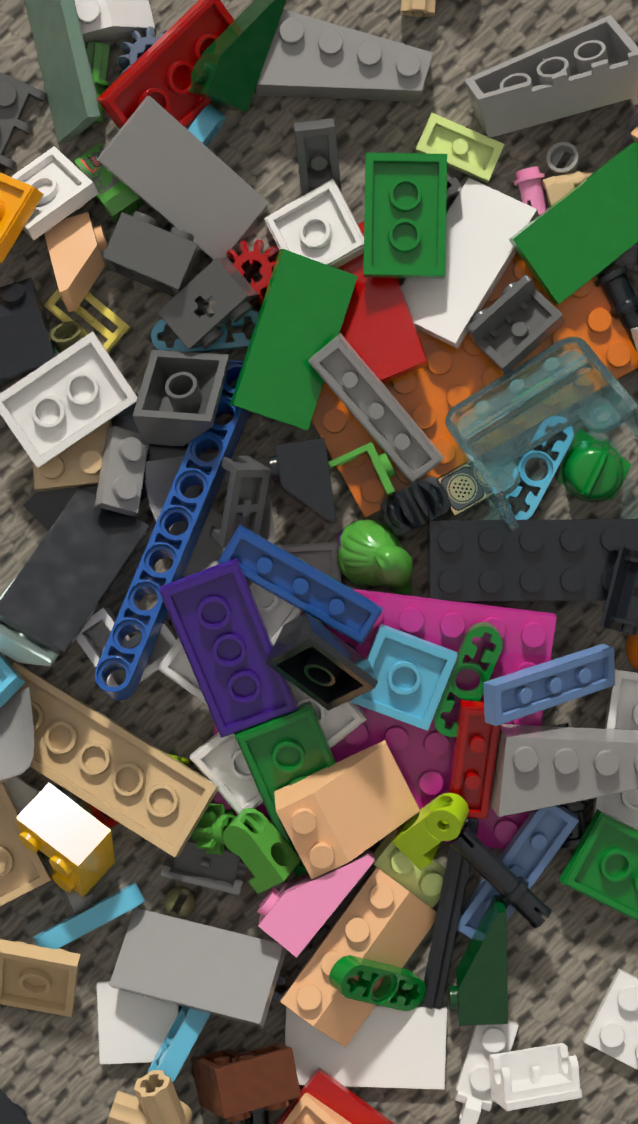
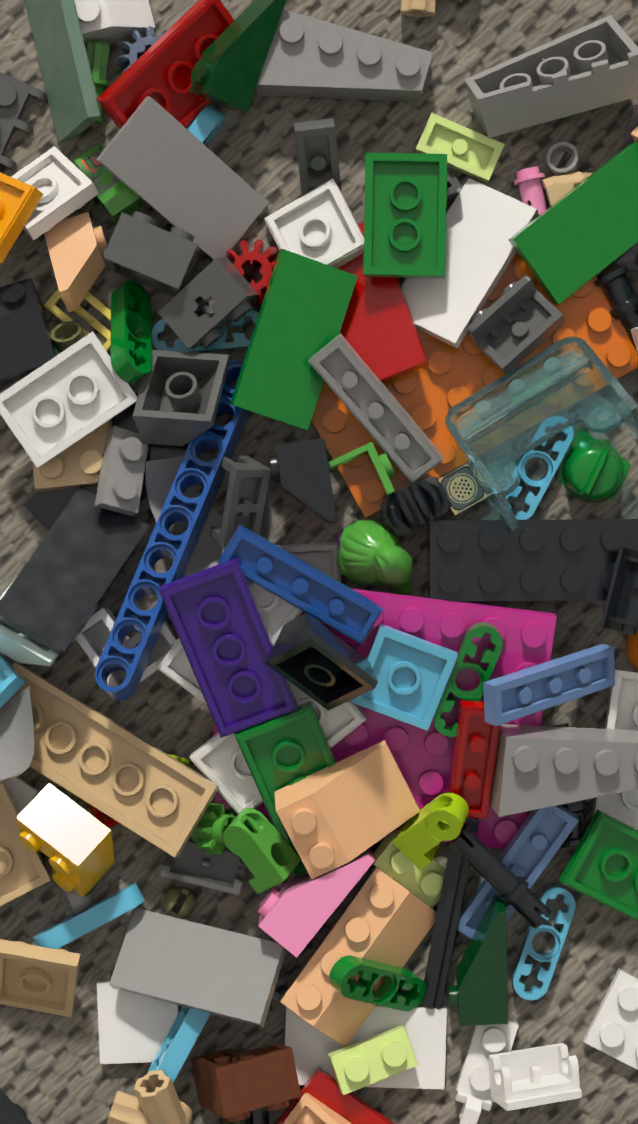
none -> green beam [111,280,152,383]
none -> yellowish green plate [327,1025,418,1095]
none -> medium azure beam [512,885,576,1000]

